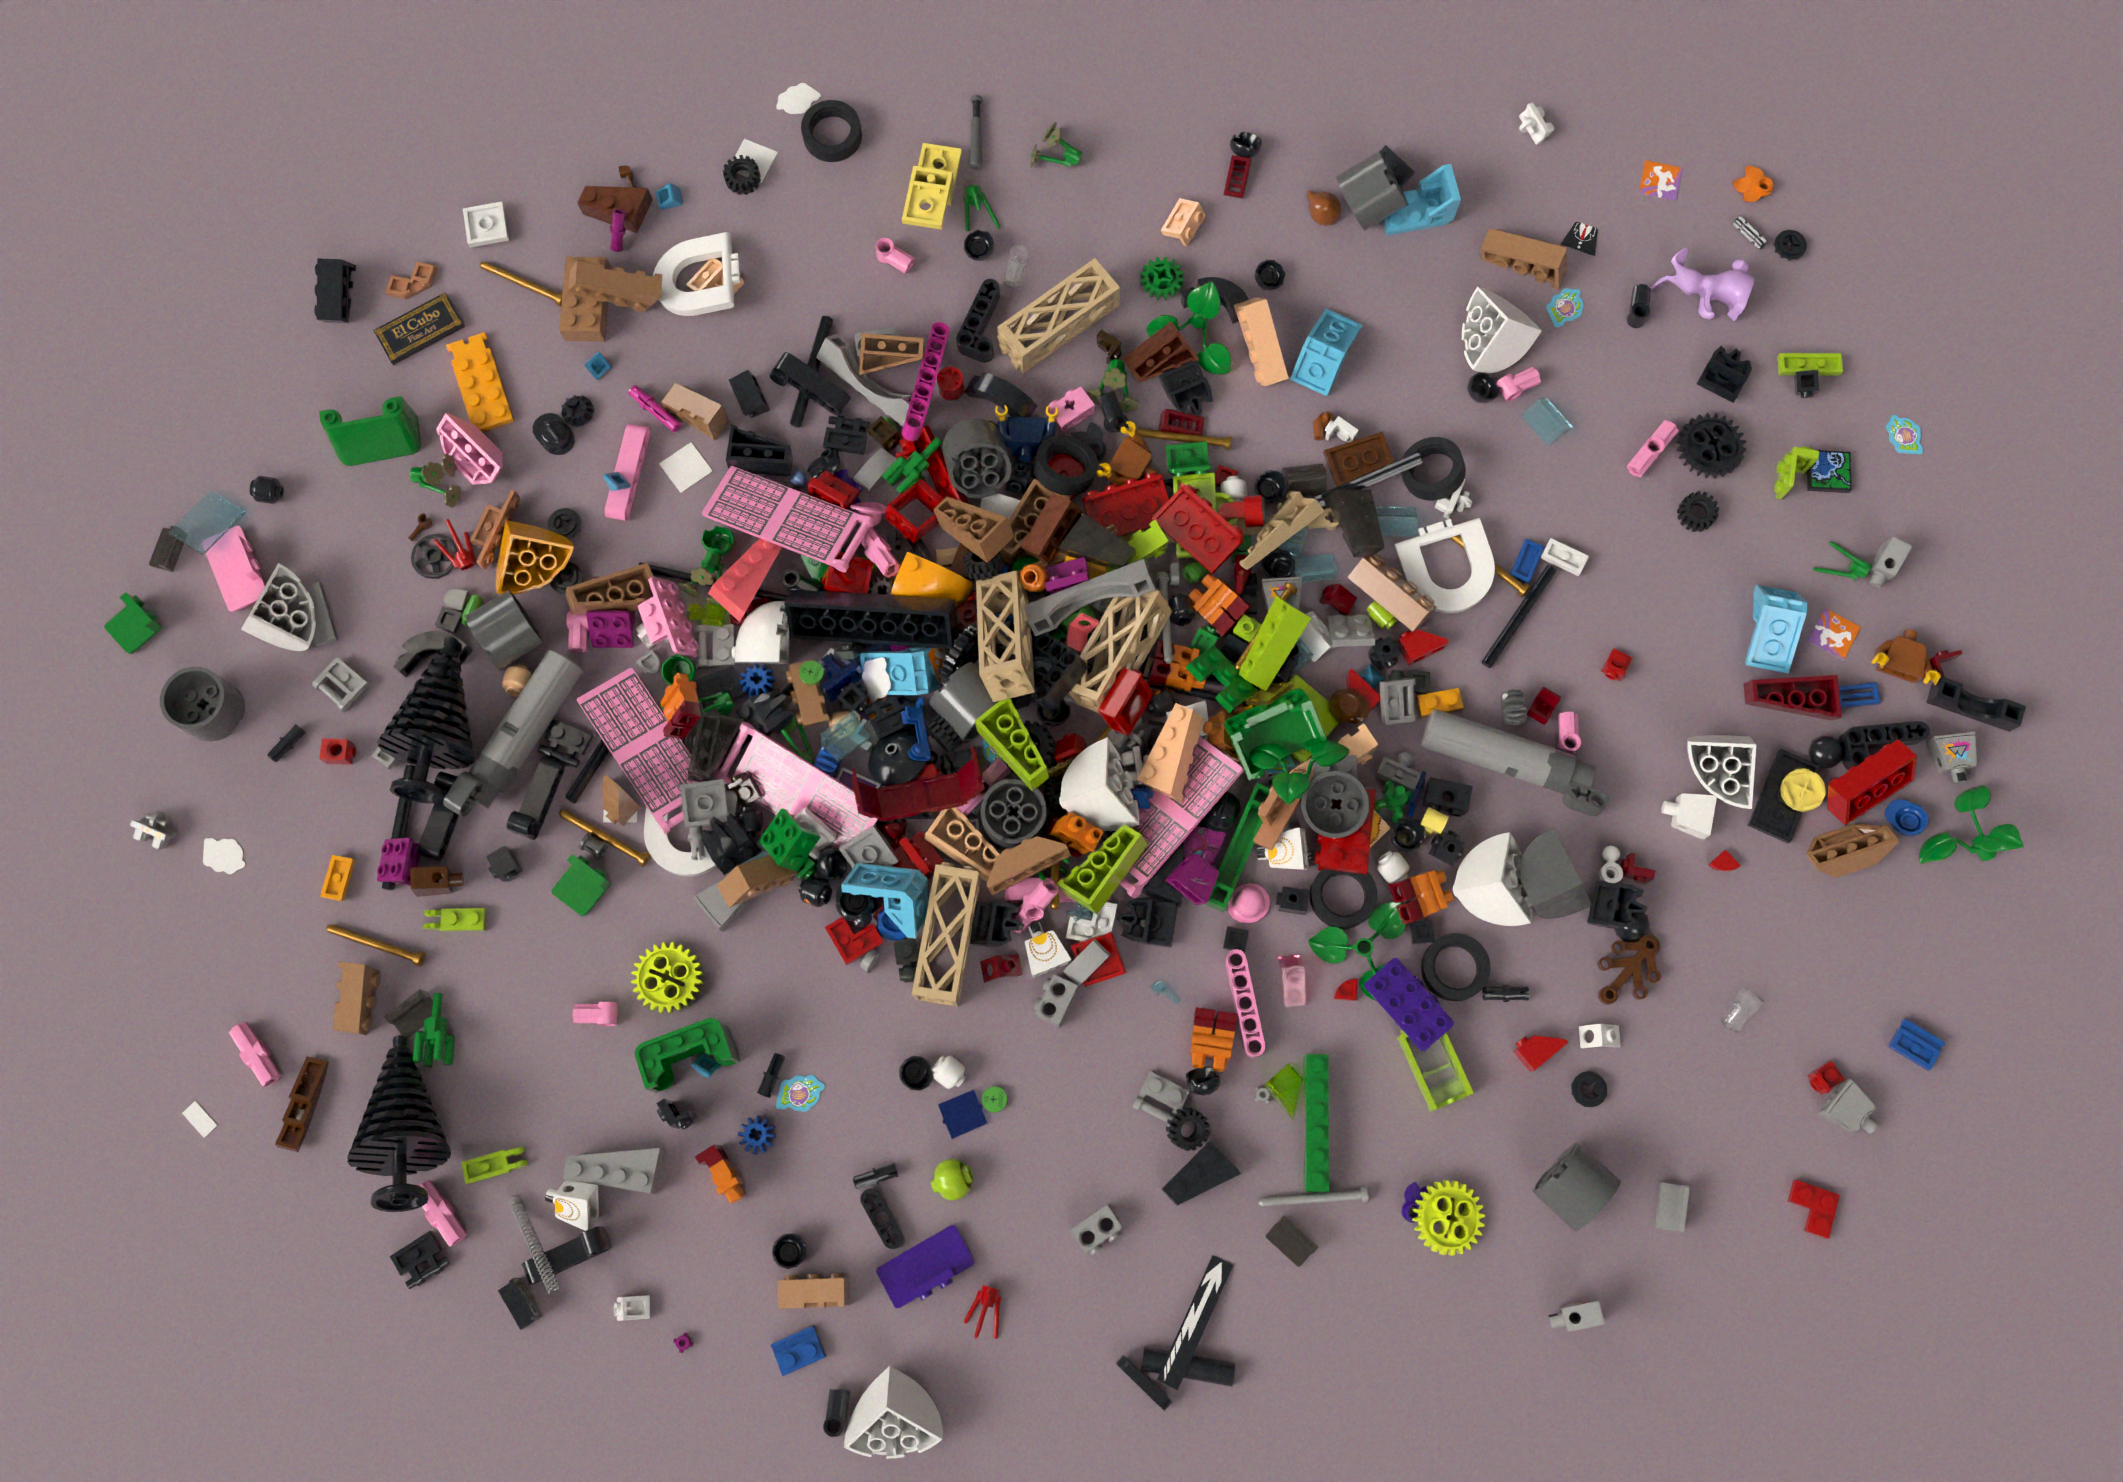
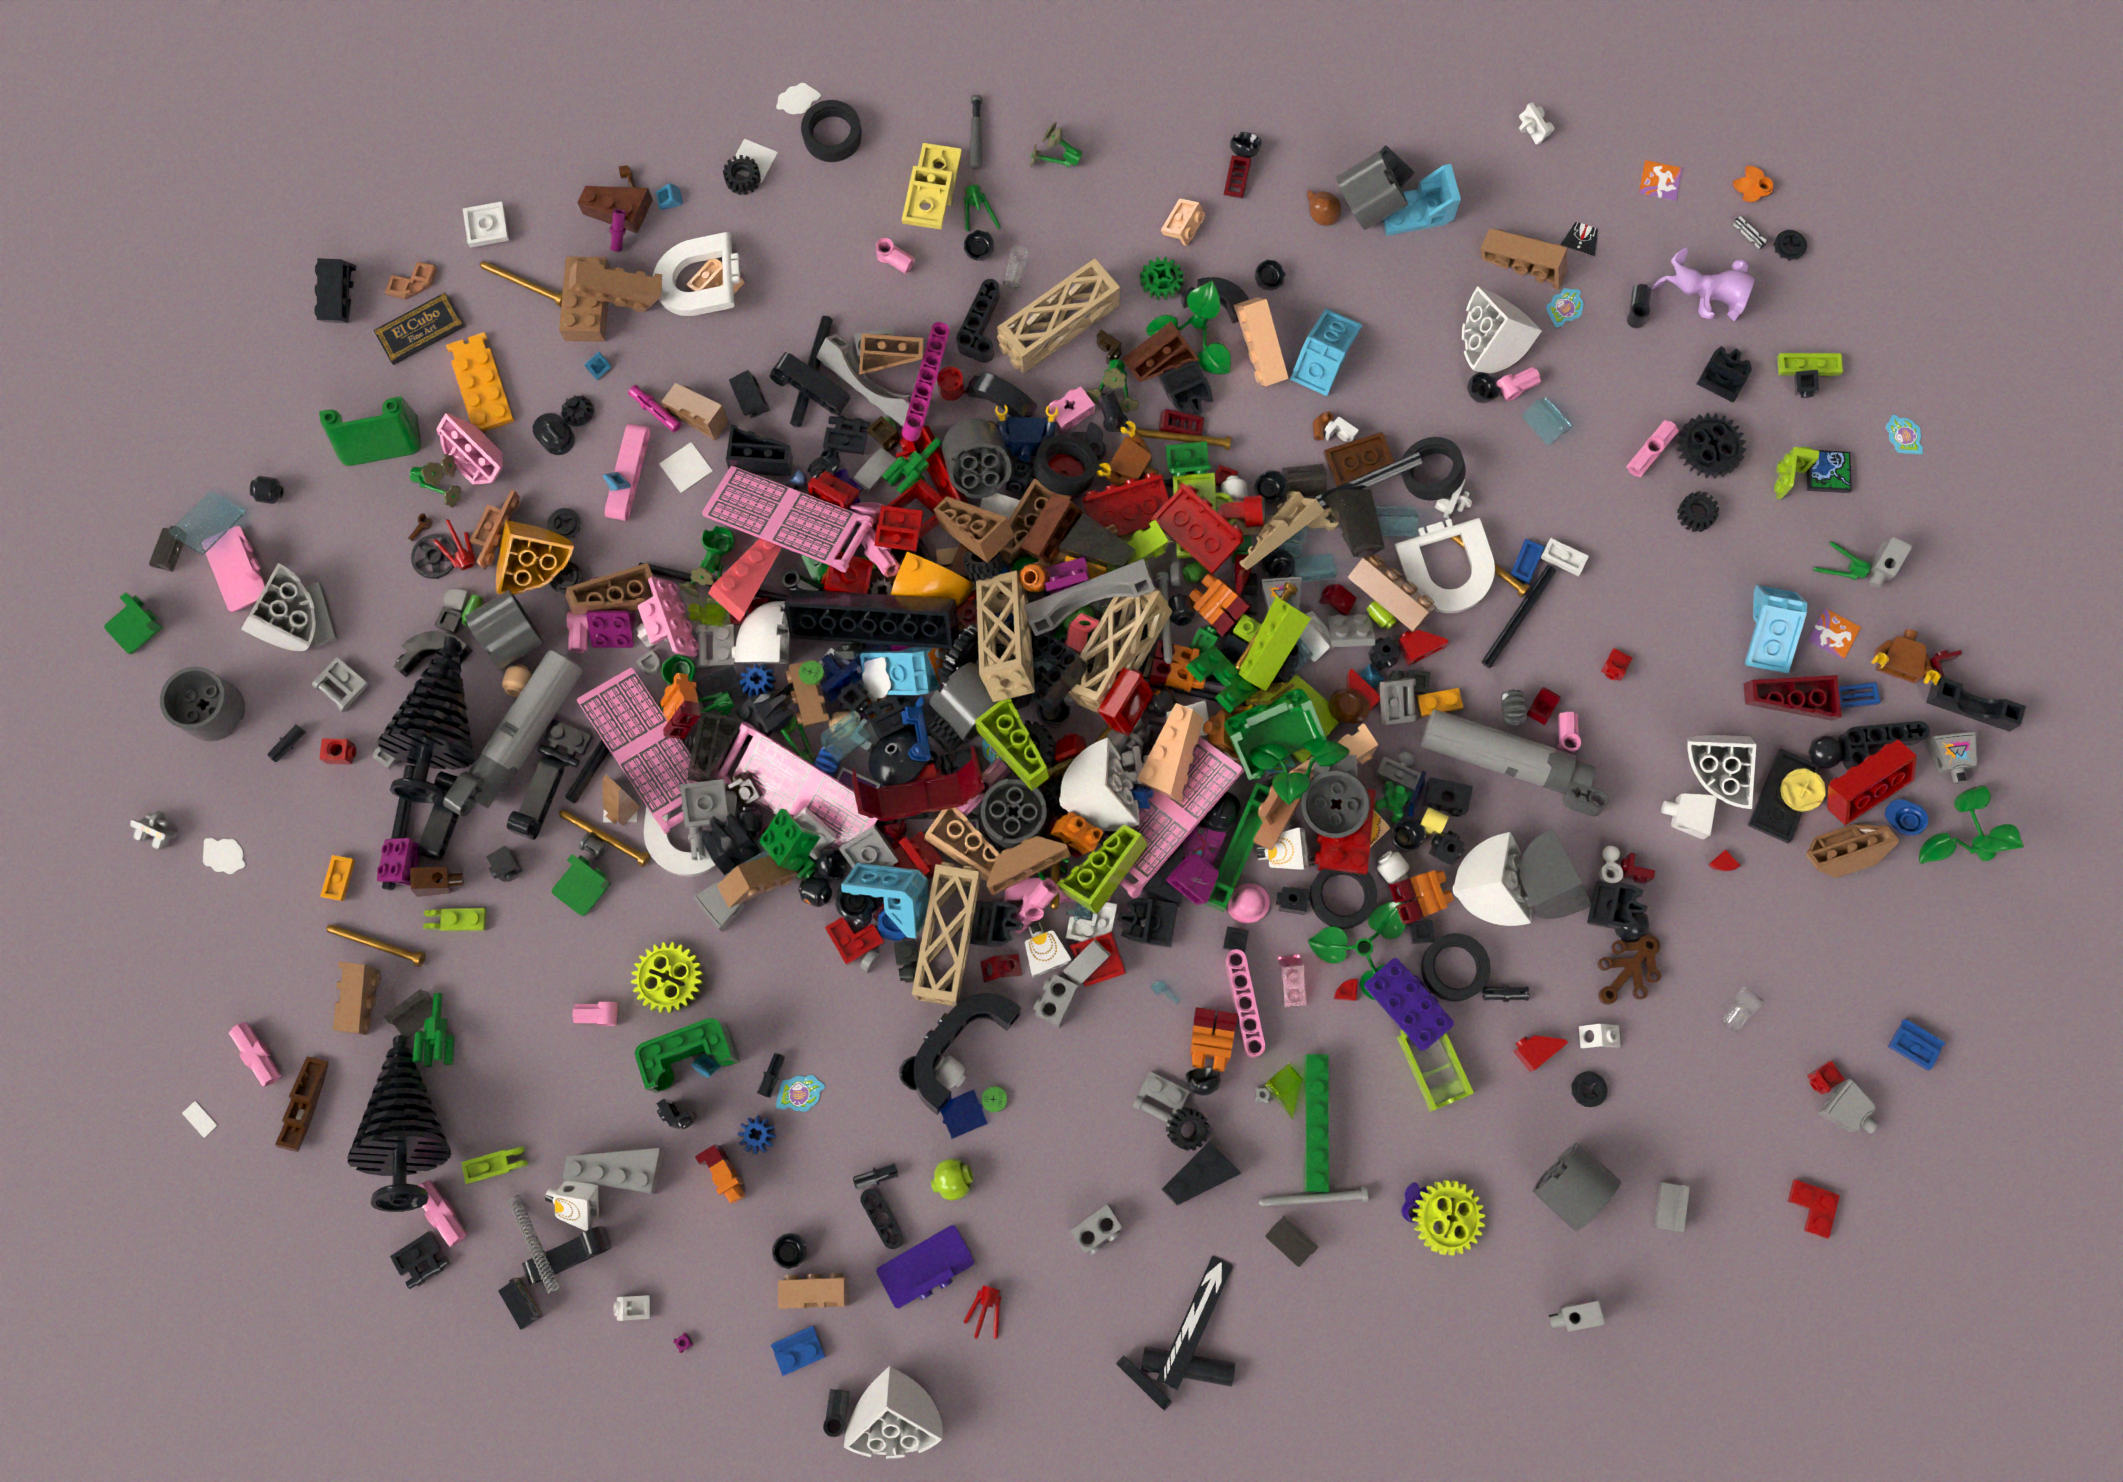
none -> red slope [874,505,924,552]
none -> black arch [914,993,1021,1115]

